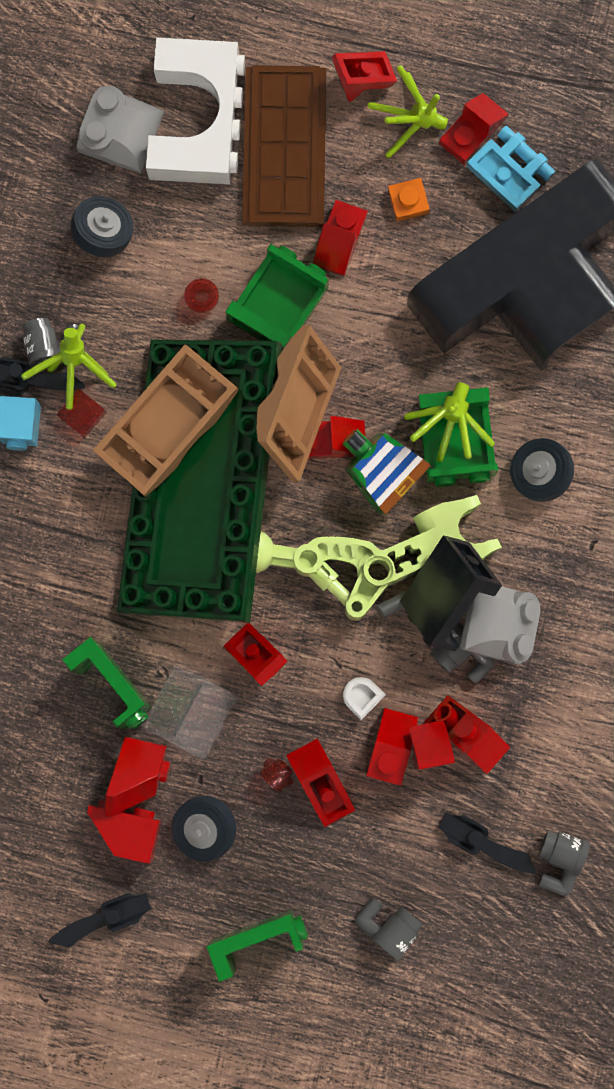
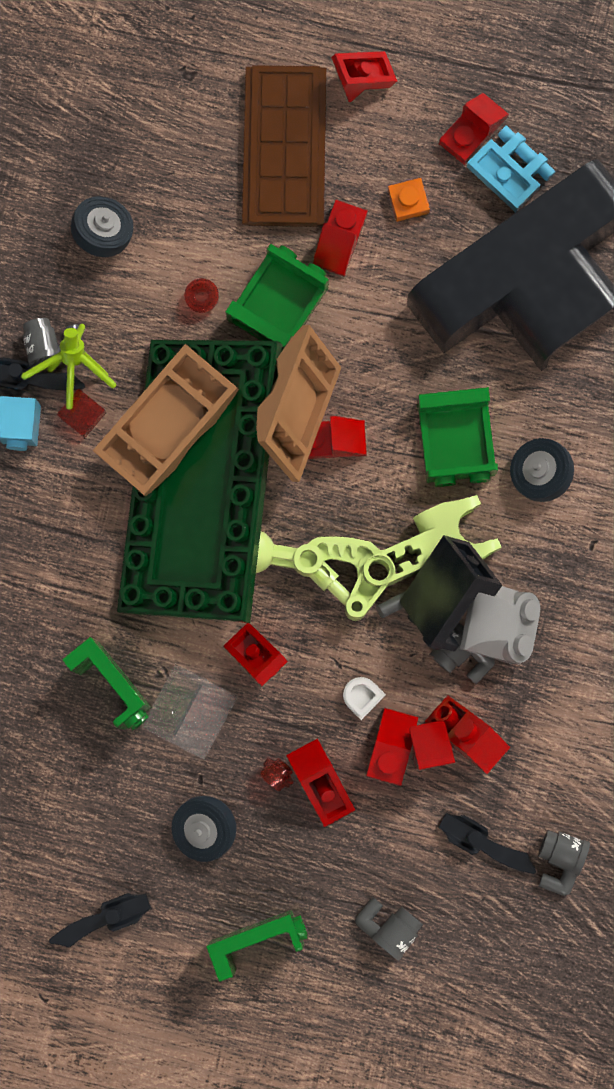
light grey slope [76,86,164,174] -> none
red slope [87,800,162,864] -> none
red slope [105,737,171,817] -> none
white arch [146,37,245,185] -> none
torso [342,429,431,514] -> none
lime plant [367,65,448,158] -> none
lime plant [404,382,495,463] -> none

